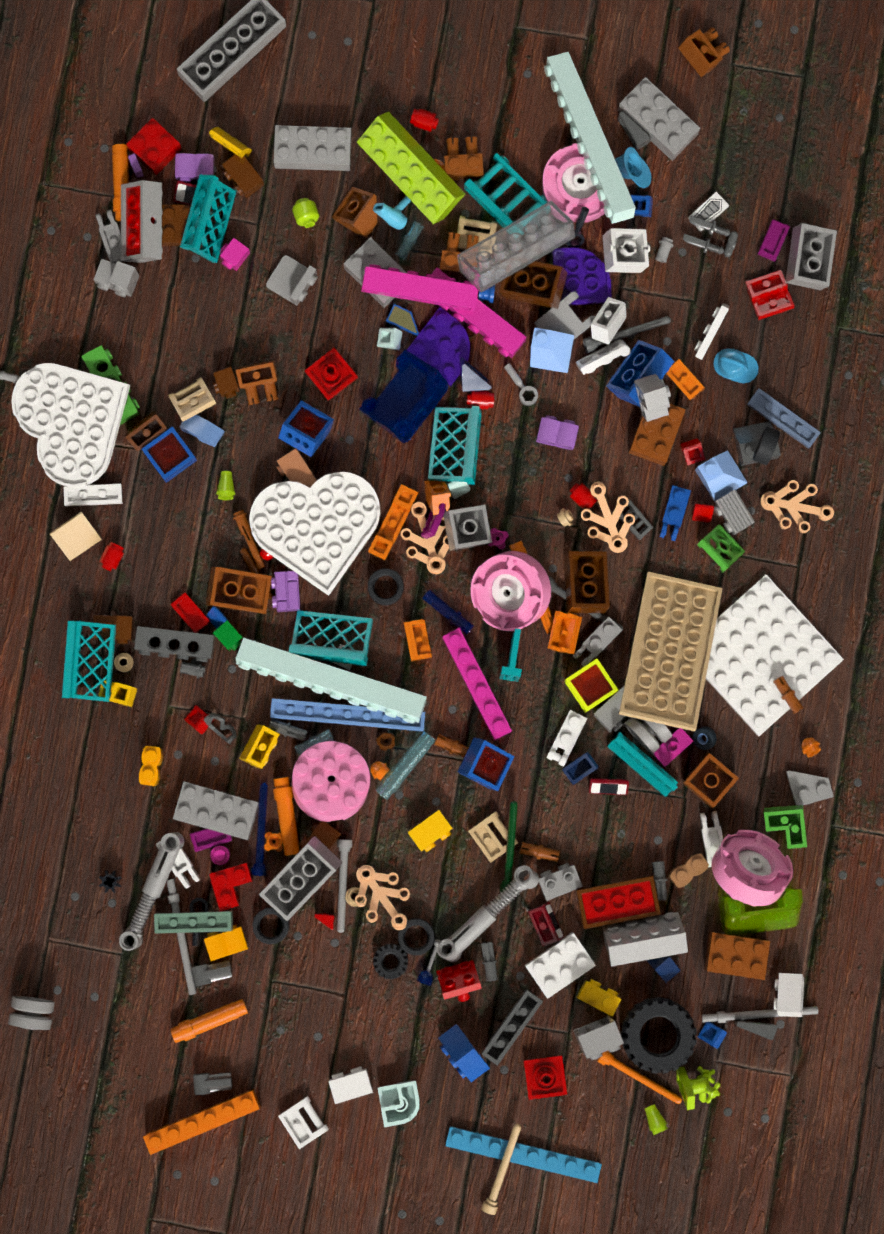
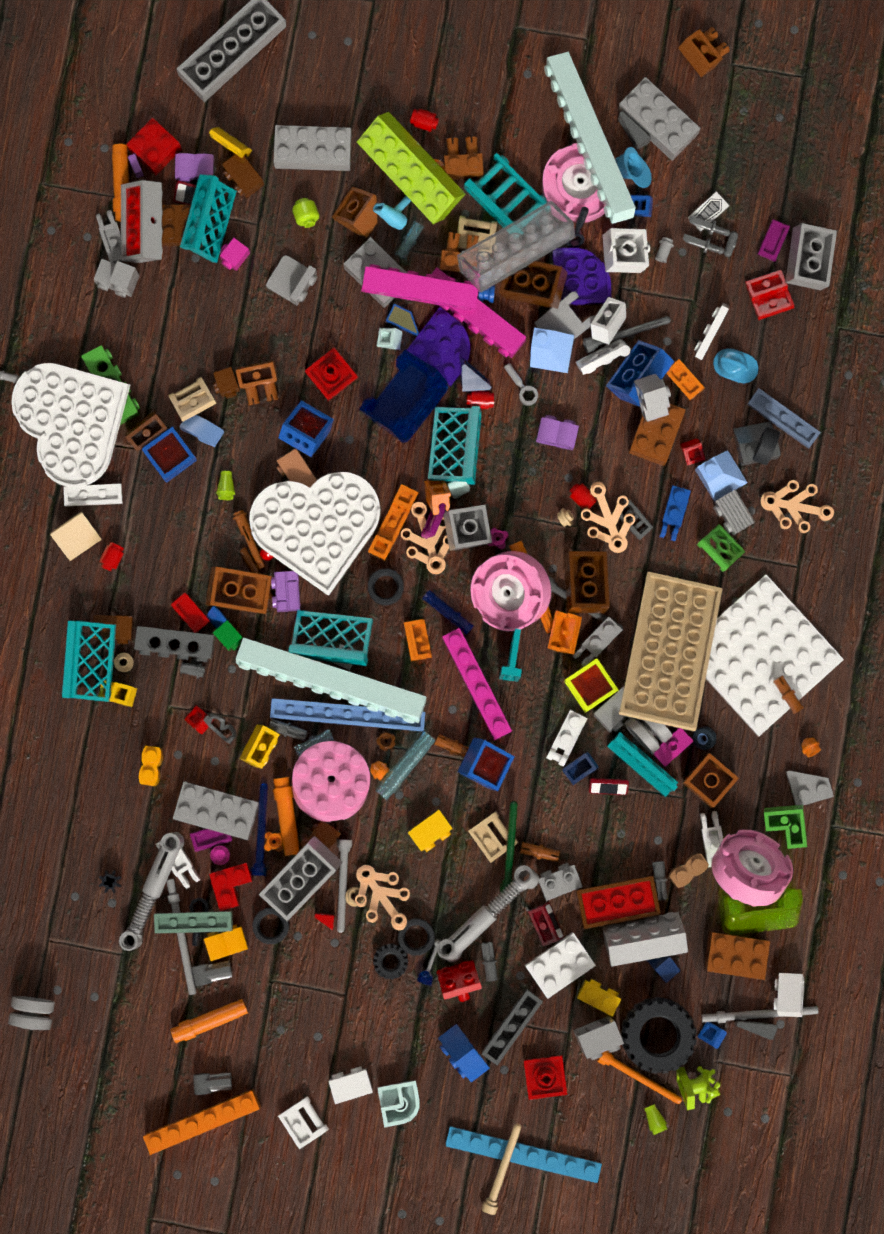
red slope [692,504,714,522] -> none

